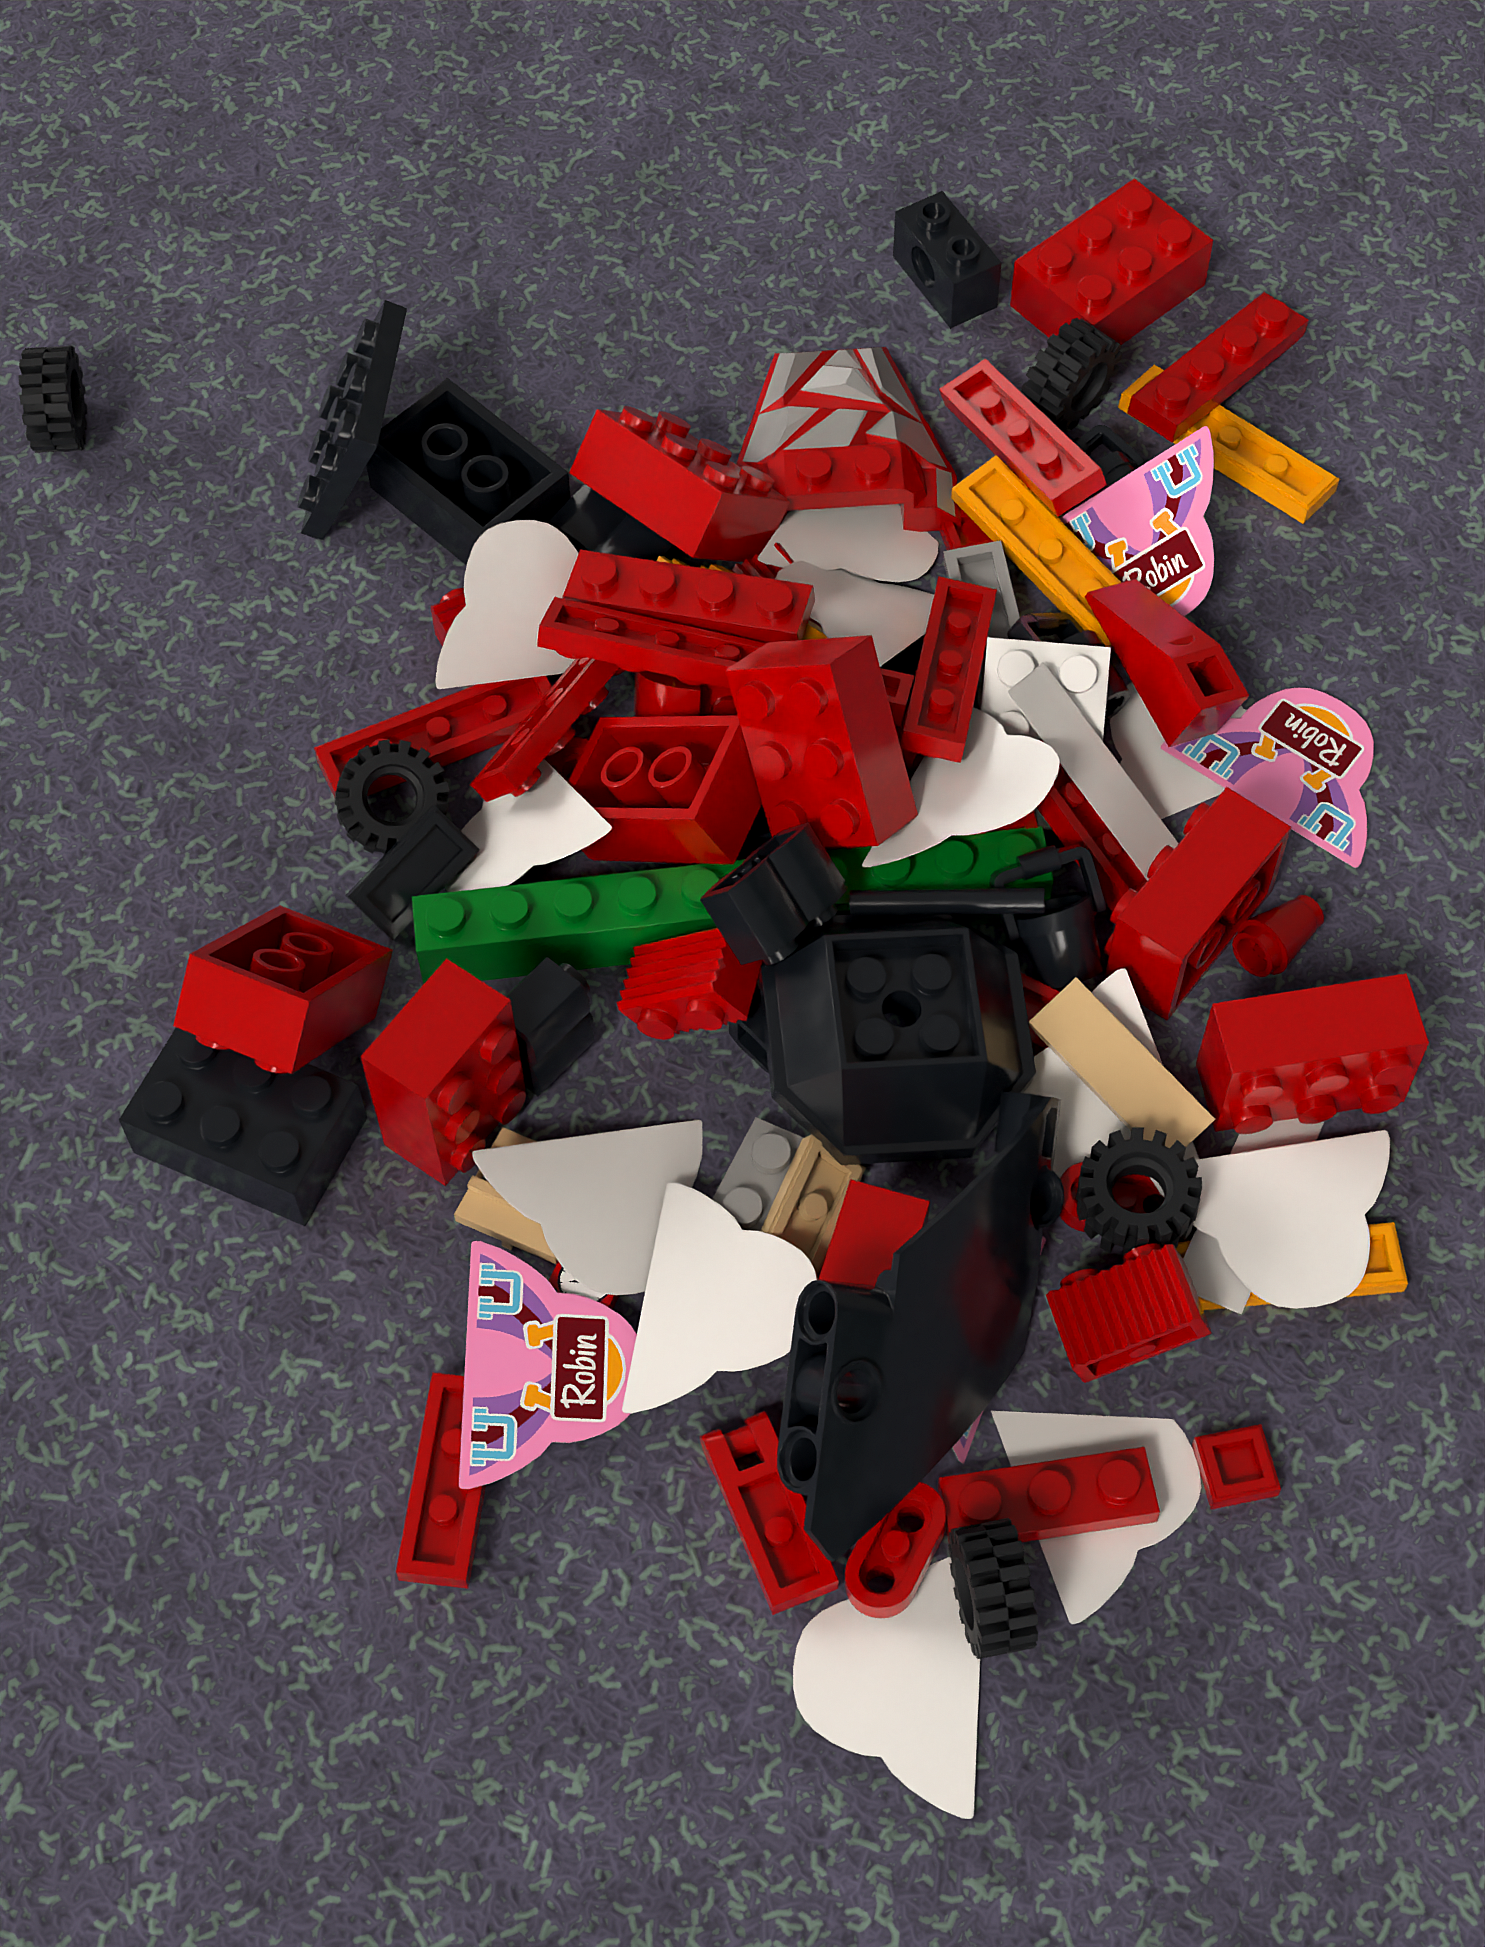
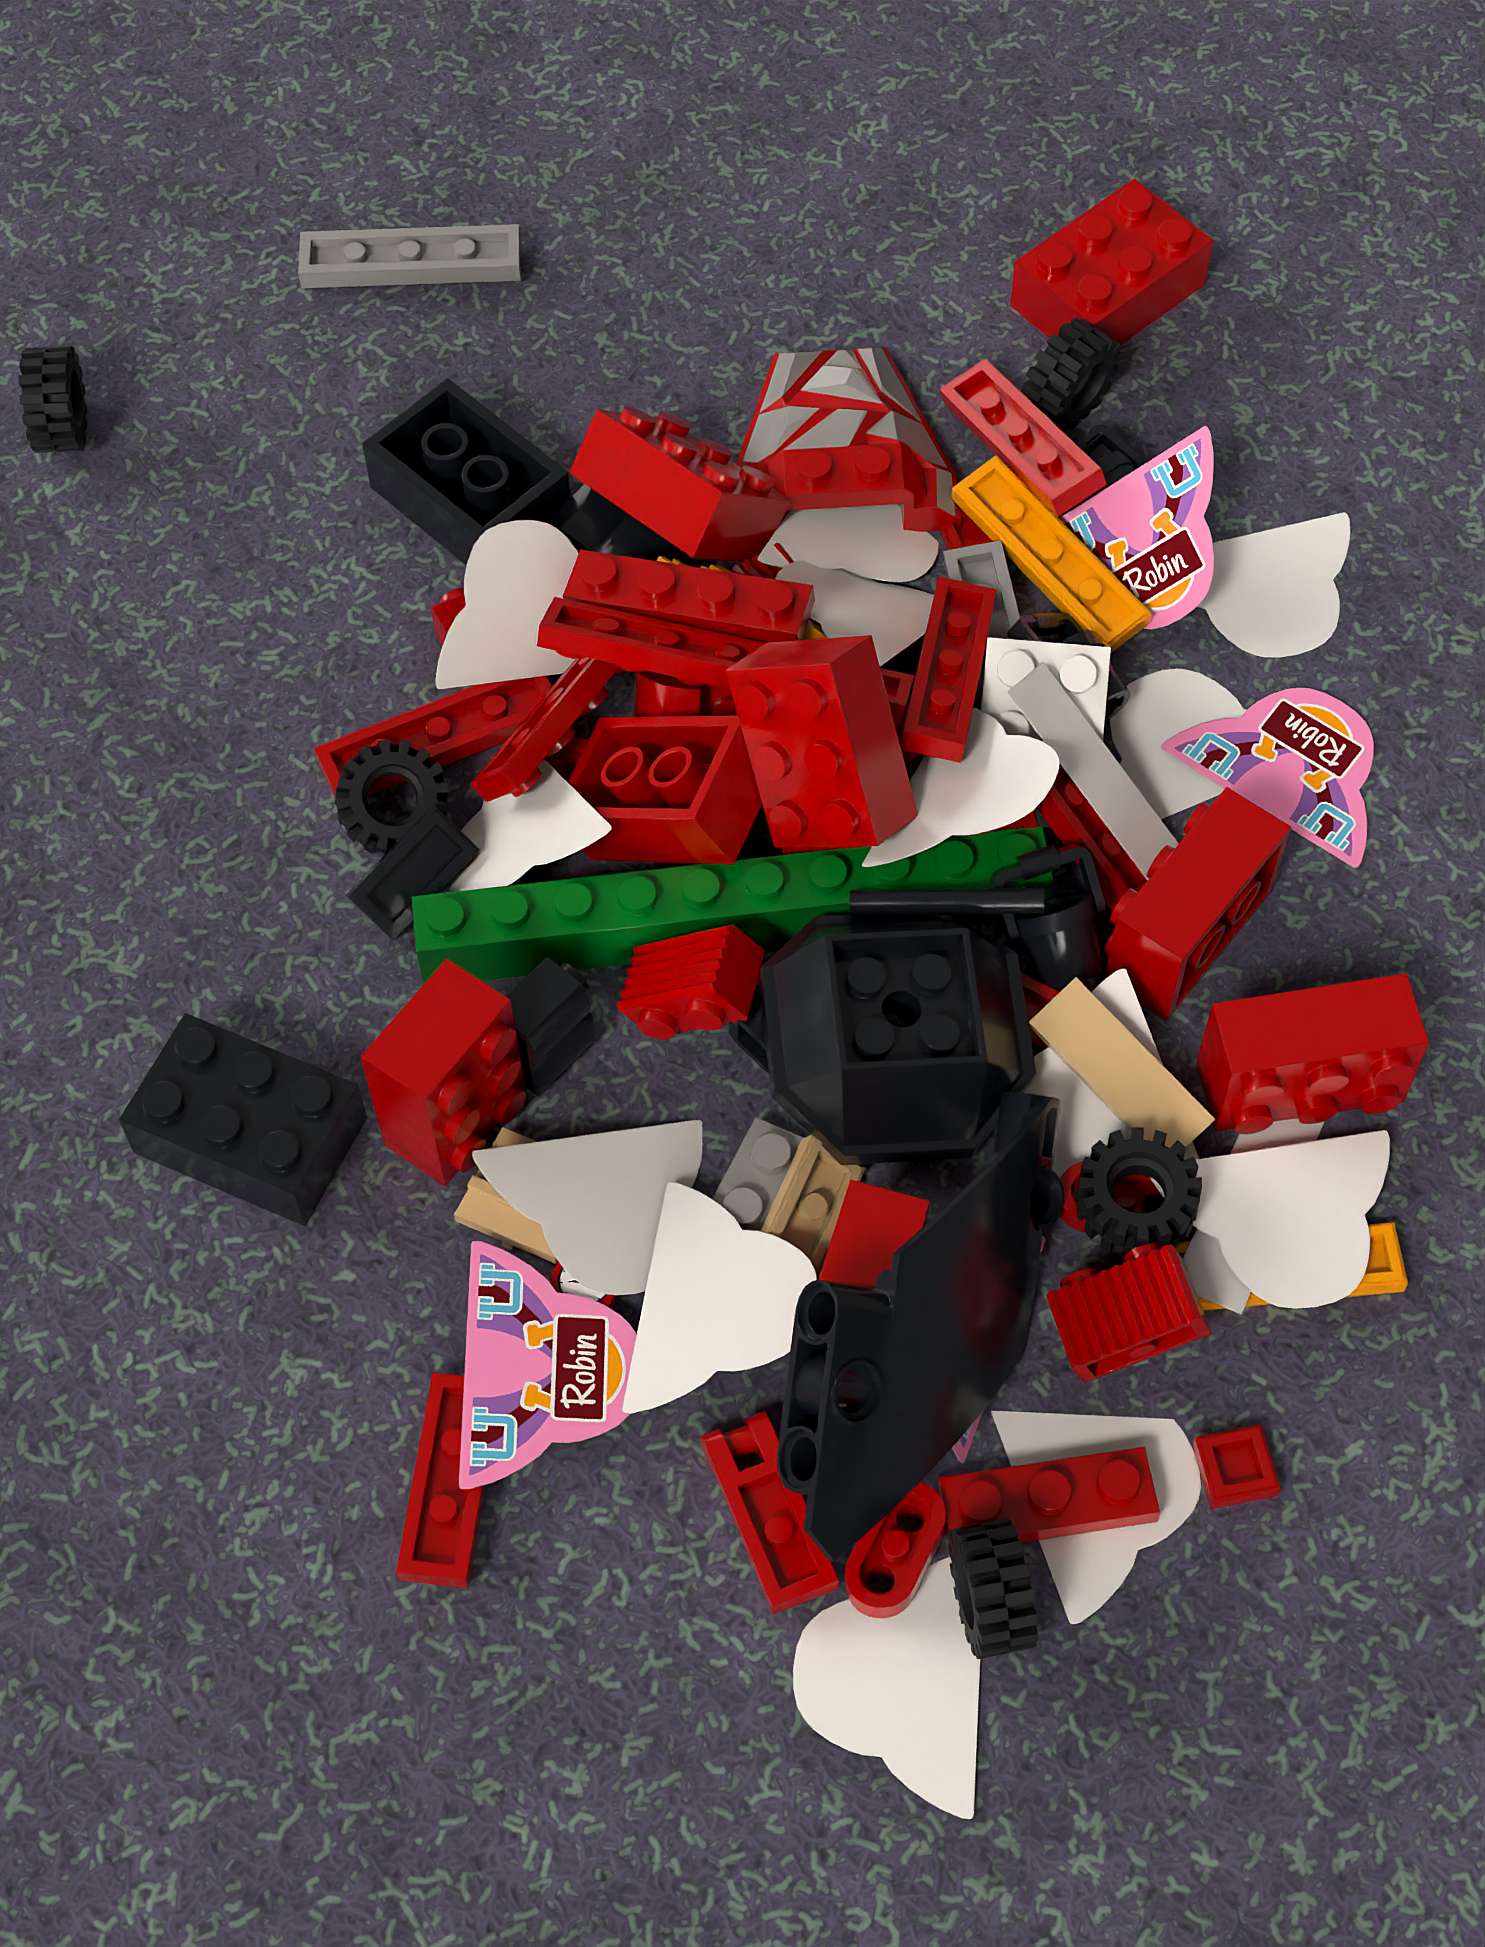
red brick [173,905,393,1074] -> none
black plate [297,300,407,540] -> none
black brick [700,822,849,966] -> none
black brick [893,191,1002,329] -> none
red slope [1085,579,1249,747] -> none
light orange tile [1118,364,1340,524] -> none
red plate [1127,292,1309,443] -> none
red cone [1232,895,1324,977] -> none
none -> light grey plate [298,224,521,288]
none -> white sticker [1197,512,1350,658]

